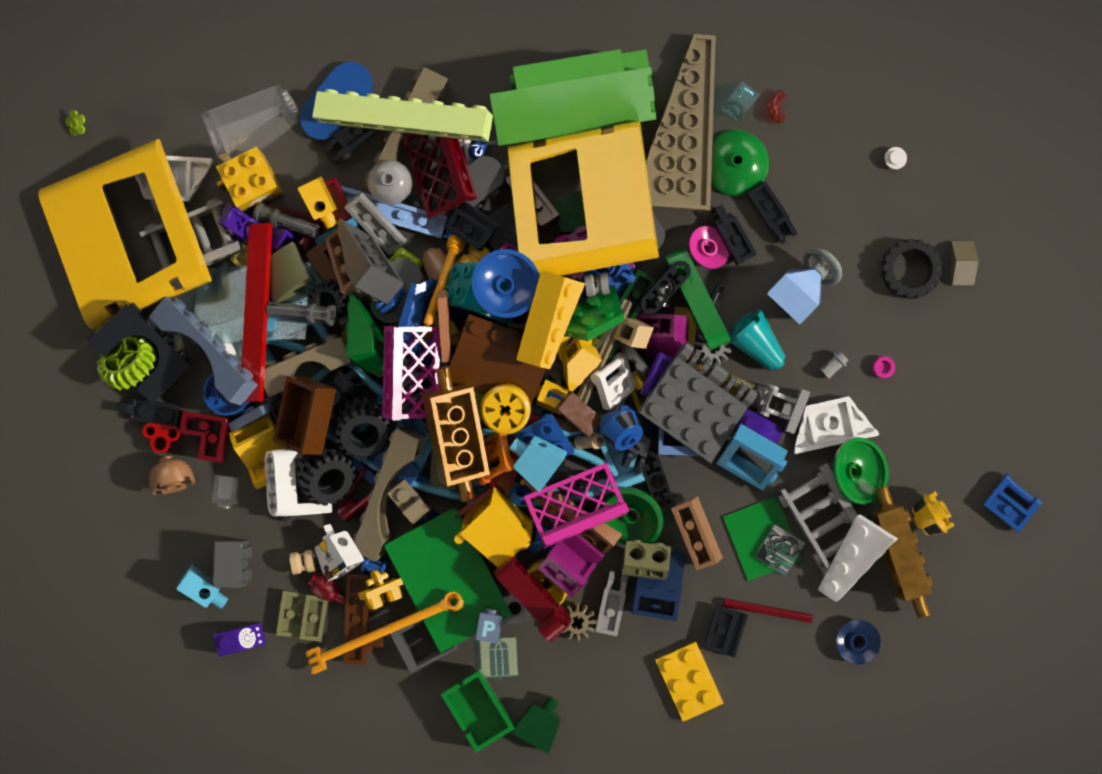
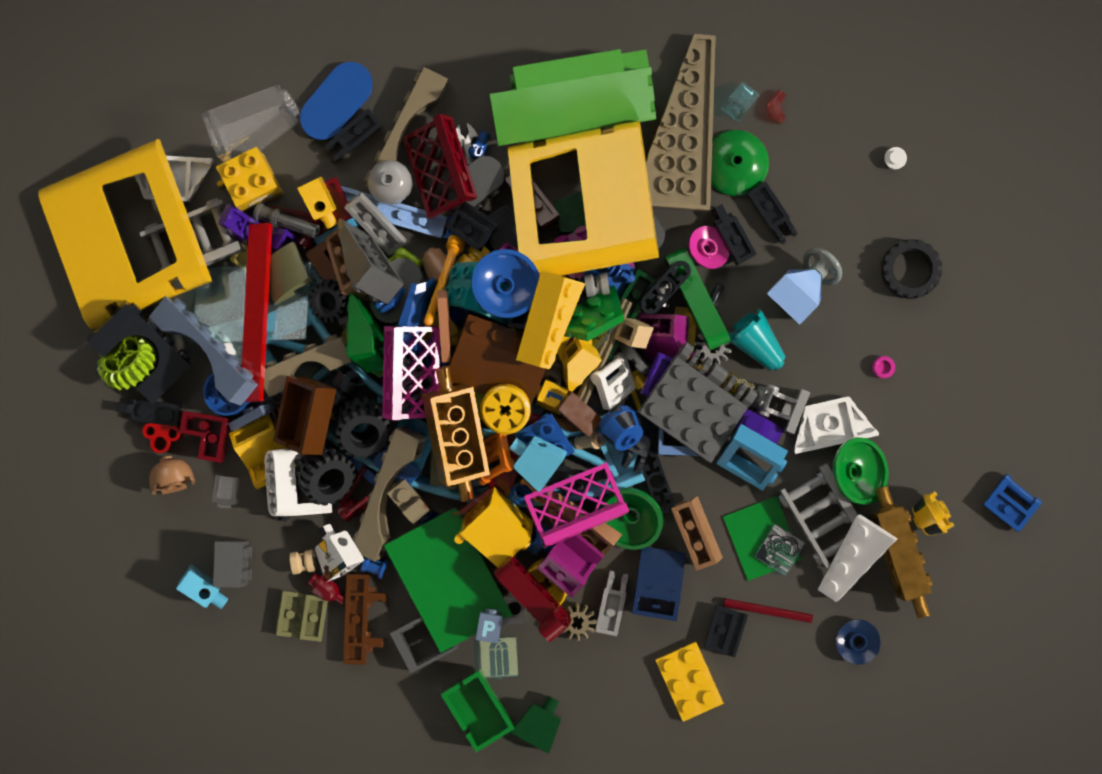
lime plant [65,110,85,136] -> none
dark purple slope [213,622,266,657] -> none
dark grey pin [266,302,336,326] -> none
light orange hinge [305,592,464,674] -> none
yellowish green brick [312,89,493,142] -> none
yellow hips [358,569,403,610] -> none
olive brick [621,540,671,580] -> none
light grey pin [820,351,849,379] -> none
dark tan slope [950,241,979,286] -> none

